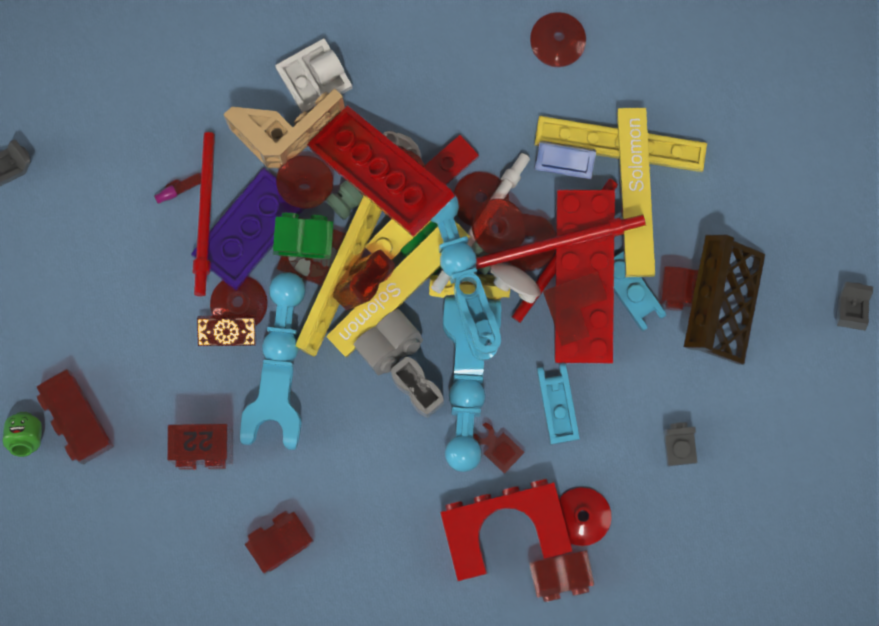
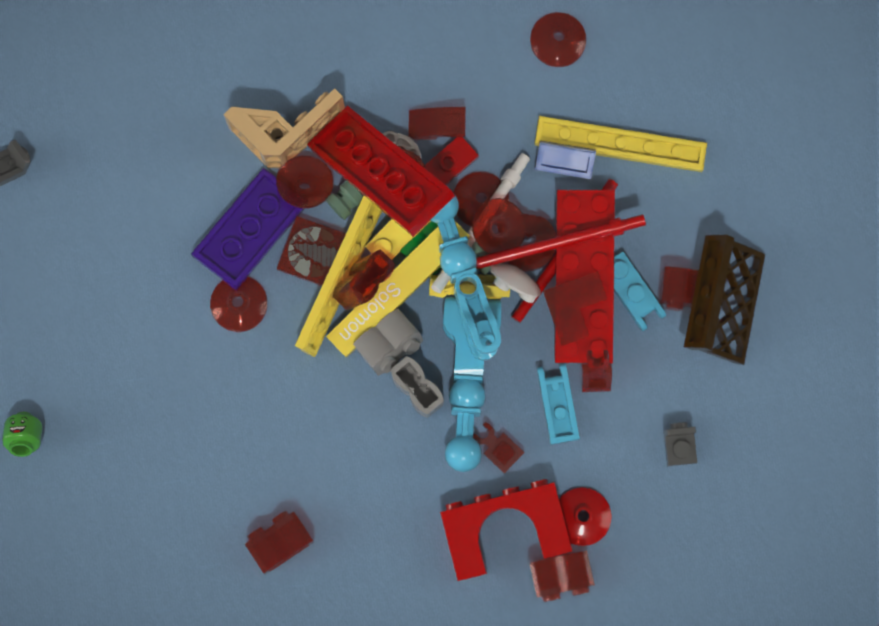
clear red brick [36,369,114,465] -> none
clear red piece [154,172,201,204] -> none
clear red brick [167,424,233,470] -> none
red bar [192,132,215,297] -> none
tile [197,315,256,346] -> none
medium azure piece [240,272,306,450] -> none
green brick [273,213,334,259] -> none
white plate [275,38,353,113] -> none
light yellow tile [617,108,655,277] -> none
dark grey bracket [837,282,873,331] -> none
none -> clear red slope [408,107,466,140]
none -> clear red plate [581,350,612,392]

